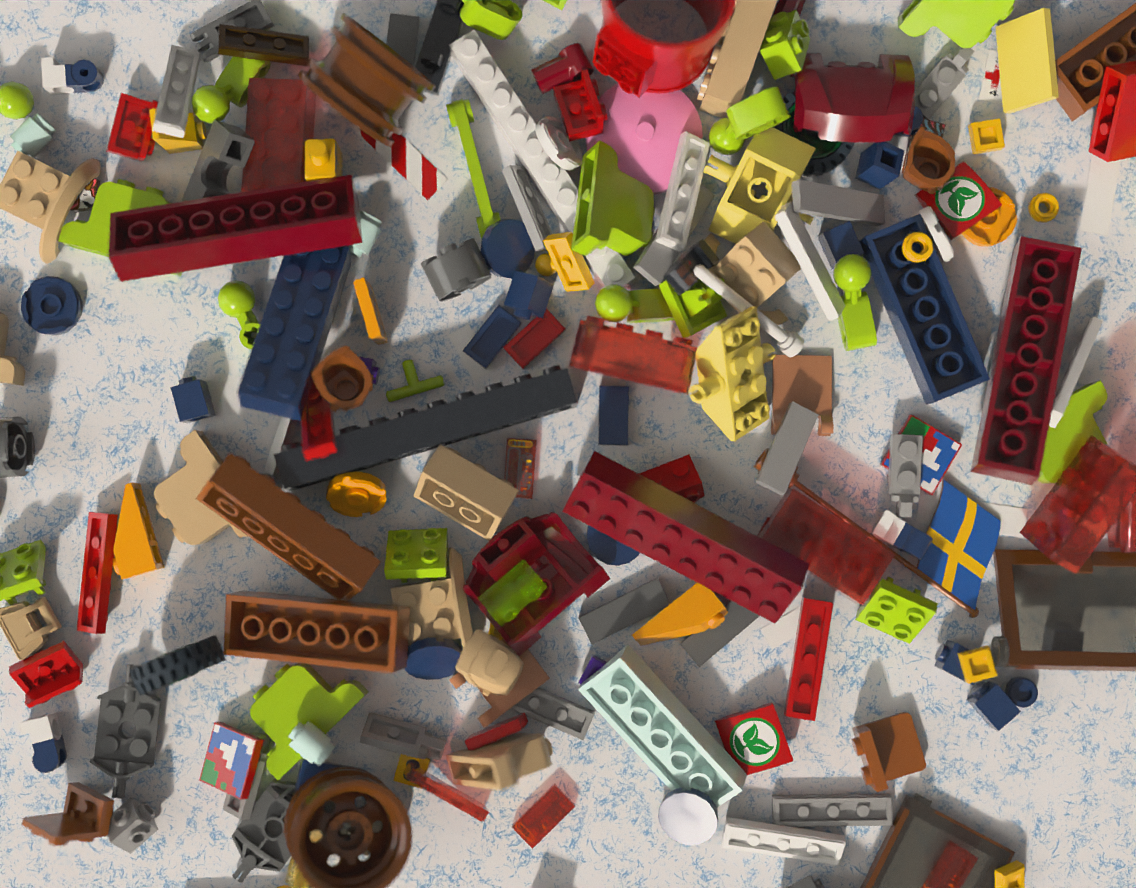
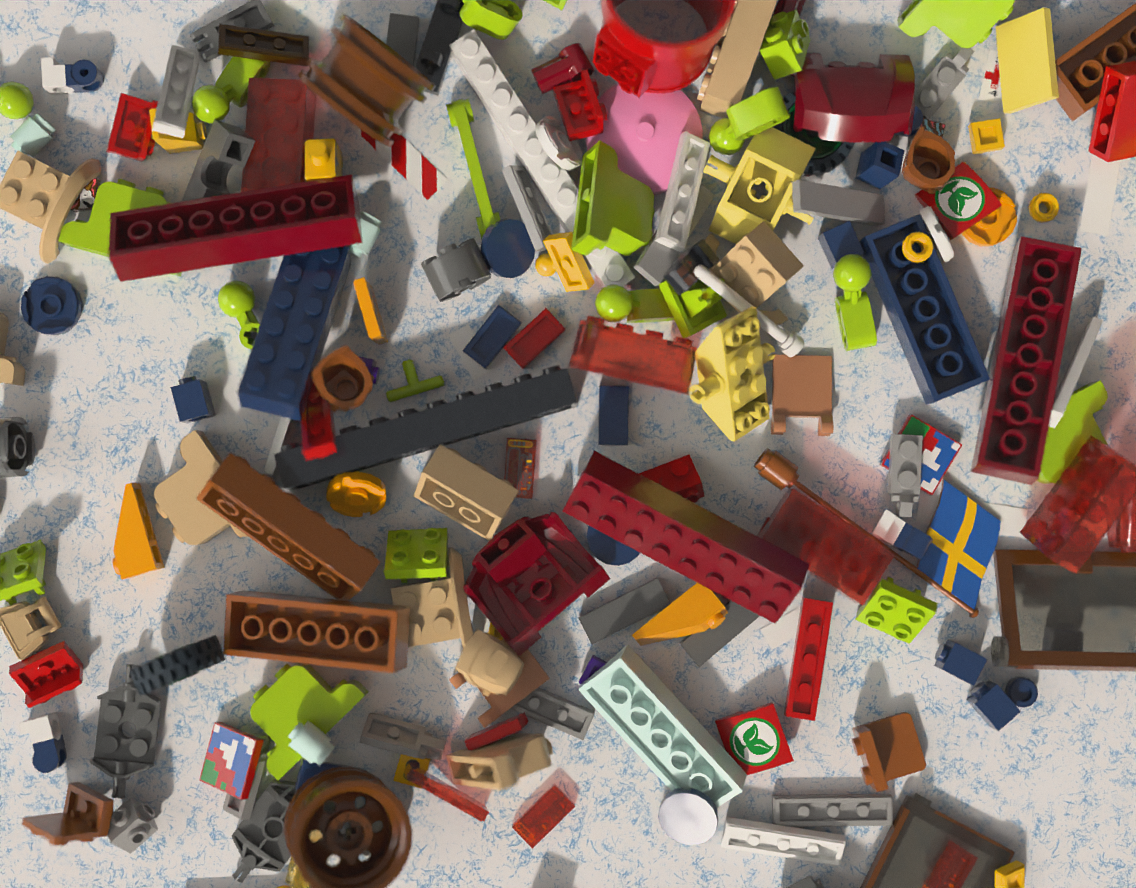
red plate [77,512,118,634] -> none
dark blue tile [404,637,463,680] -> none
clear neon green bracket [478,559,547,626] -> none
dark blue brick [504,271,554,320] -> none
light grey tile [755,401,819,496] -> none
white tile [775,201,845,321] -> none
yellow tile [958,645,998,684] -> none

